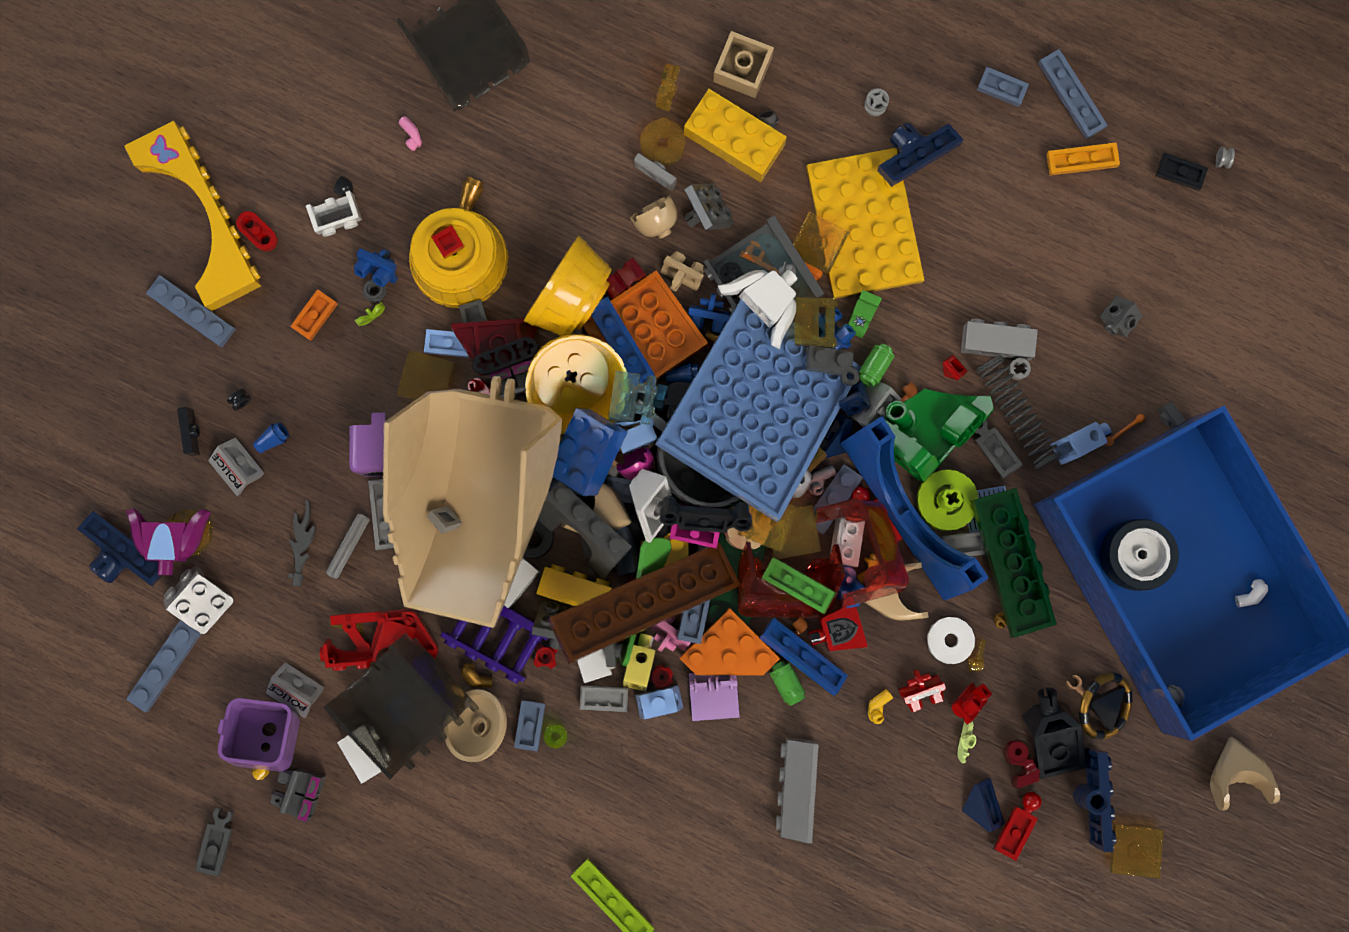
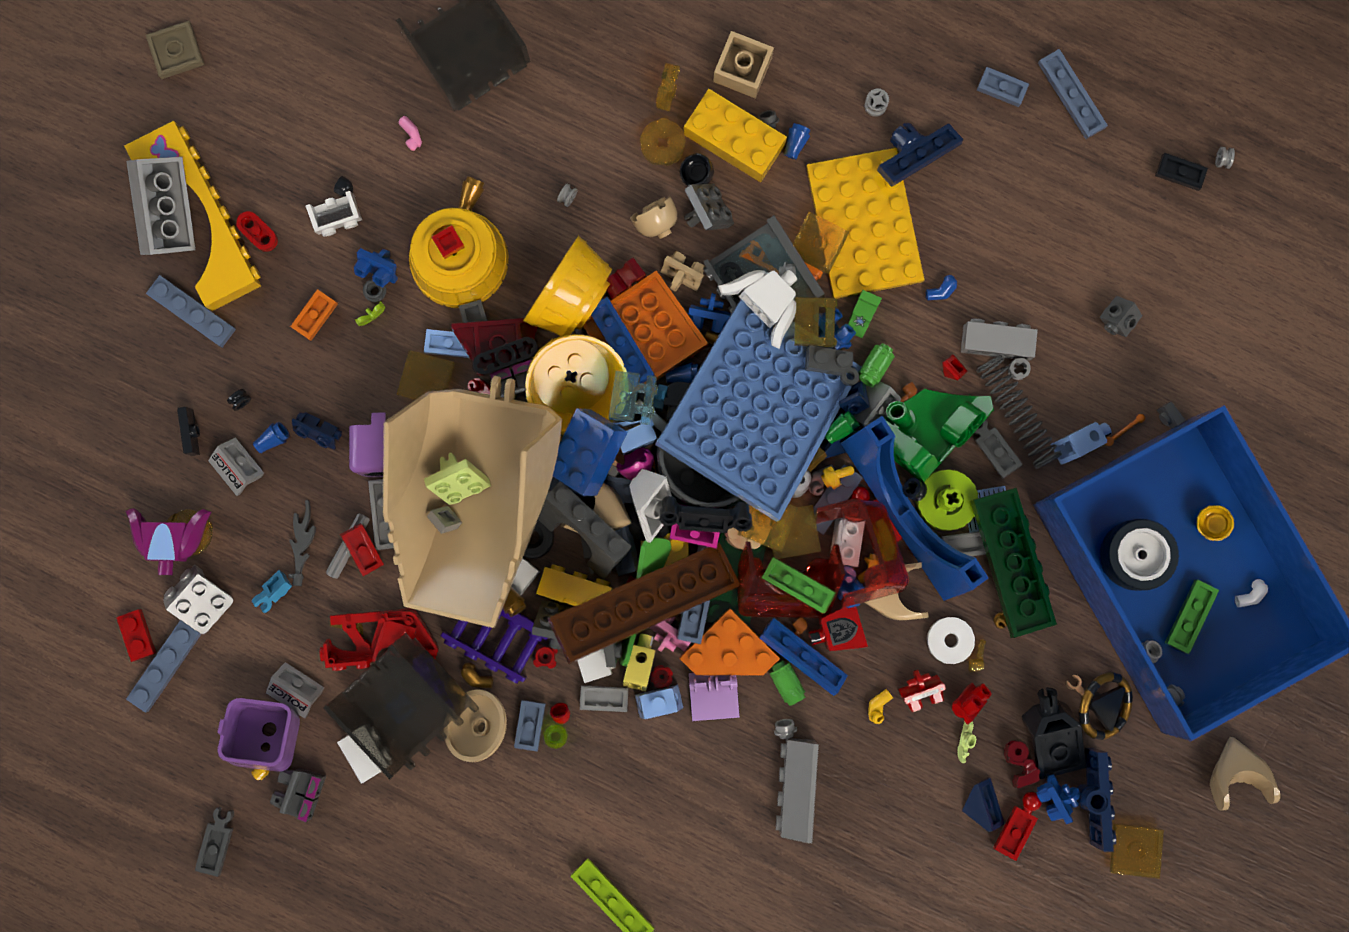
dark blue plate [77,511,162,587] -> none
light grey plate [634,153,677,191] -> none
light orange plate [1046,142,1120,176] -> none
none -> red plate [116,609,156,662]
none -> light grey slope [126,157,196,255]
none -> dark tan tile [146,21,205,79]
none -> dark azure plate [252,570,292,613]
none -> dark blue hinge [292,412,342,450]
none -> red plate [340,523,384,576]
none -> yellowish green plate [424,453,491,505]
none -> pearl gold cone [503,587,526,617]
none -> red hinge [550,703,570,724]
none -> light grey bush [557,183,578,207]
none -> black hair [679,153,714,186]
none -> light grey plate [774,719,797,739]
none -> blue cone [784,123,810,160]
none -> yellow plate [821,466,854,490]
none -> green cone [825,411,860,444]
none -> black bush [903,478,927,501]
none -> blue arm [926,275,957,301]
none -> blue hips [1037,774,1081,824]
none -> light grey plate [1142,641,1162,663]
none -> bright green plate [1165,579,1219,654]
none -> yellow hair [1196,505,1234,541]

